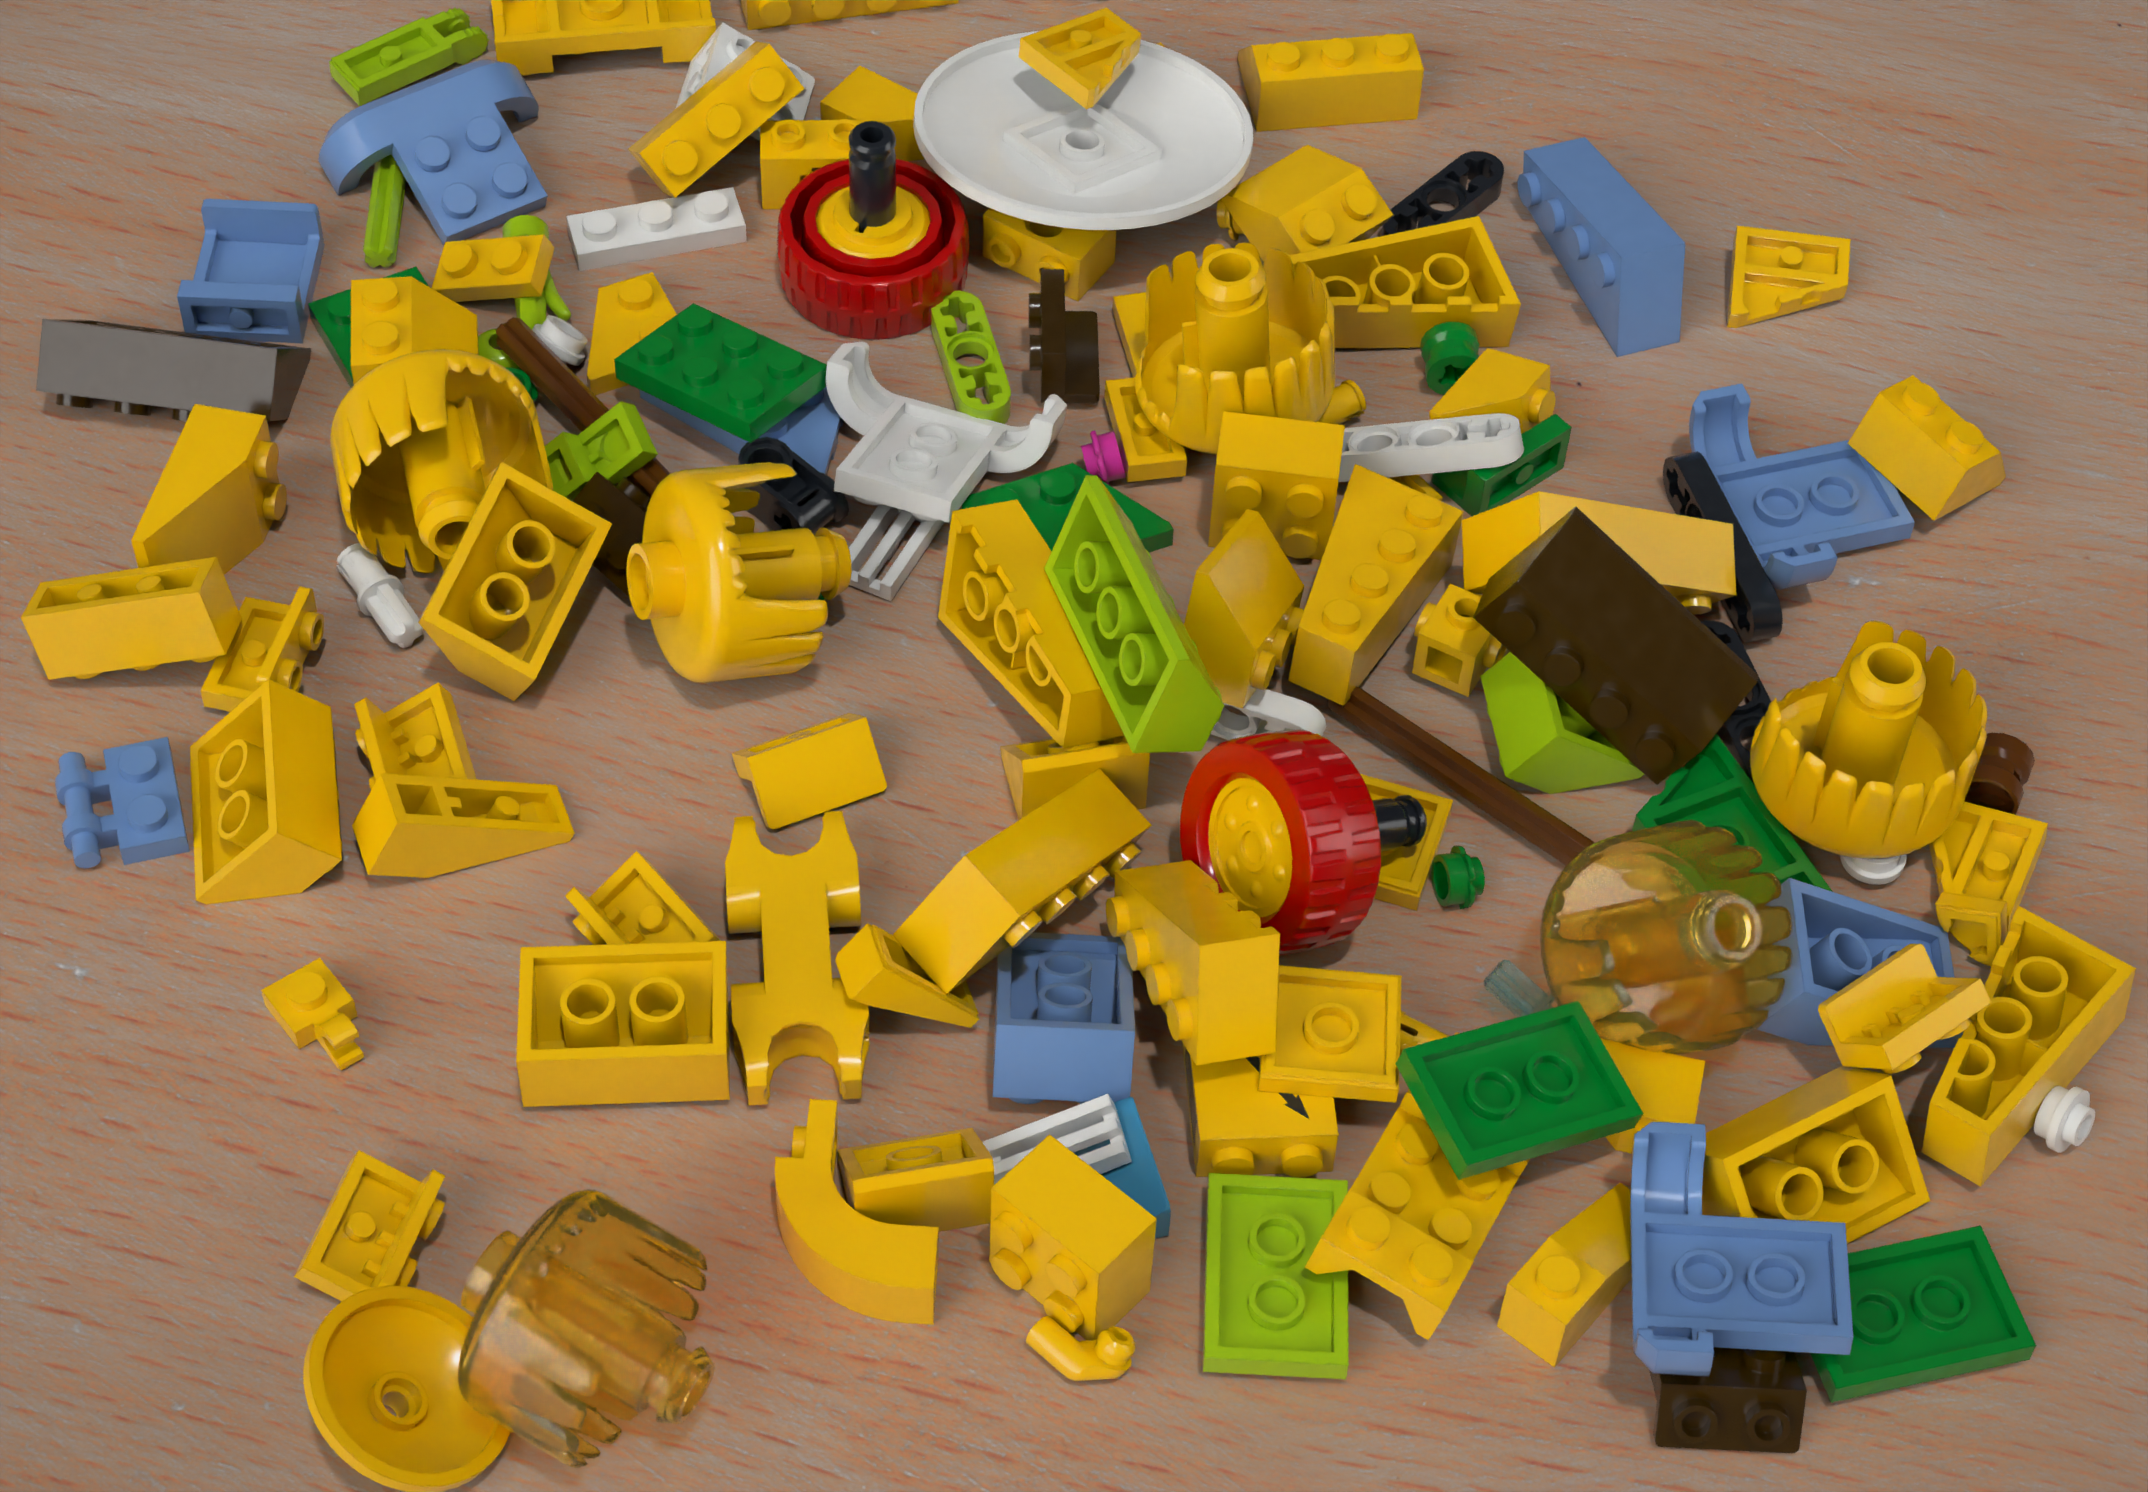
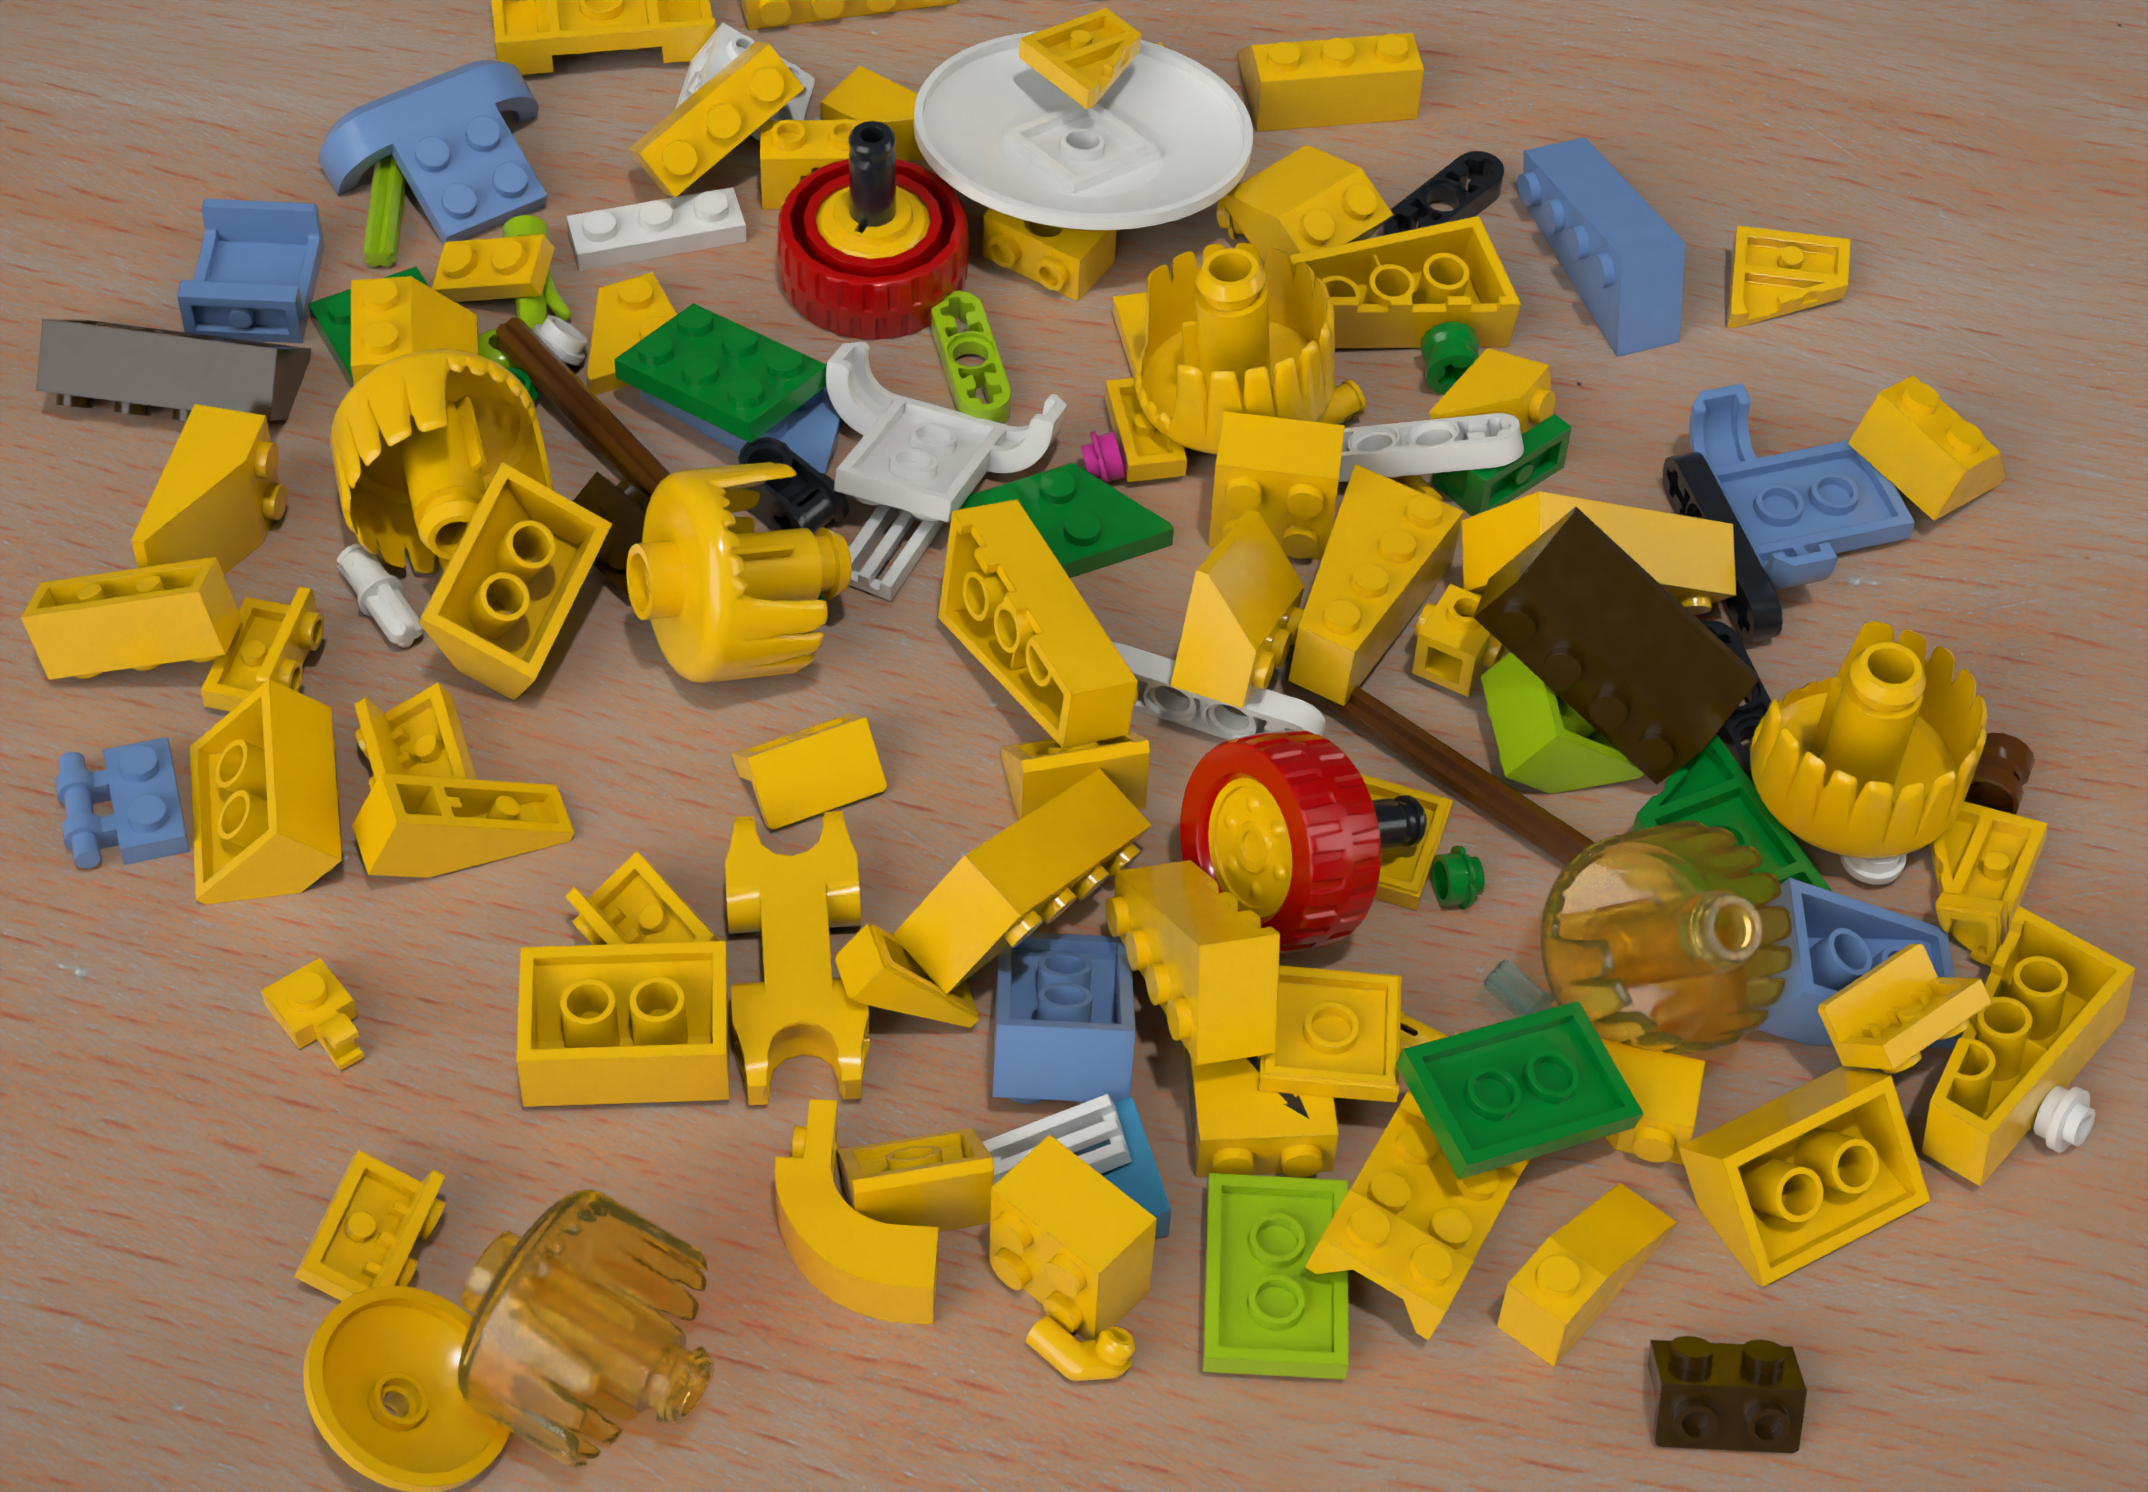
lime hinge [329,7,489,106] -> none
lime slope [545,401,658,501] -> none
dark brown bracket [1028,269,1100,403] -> none
lime slope [1044,475,1225,753] -> none
medium blue piece [1630,1122,1853,1377] -> none
green plate [1810,1225,2036,1403] -> none

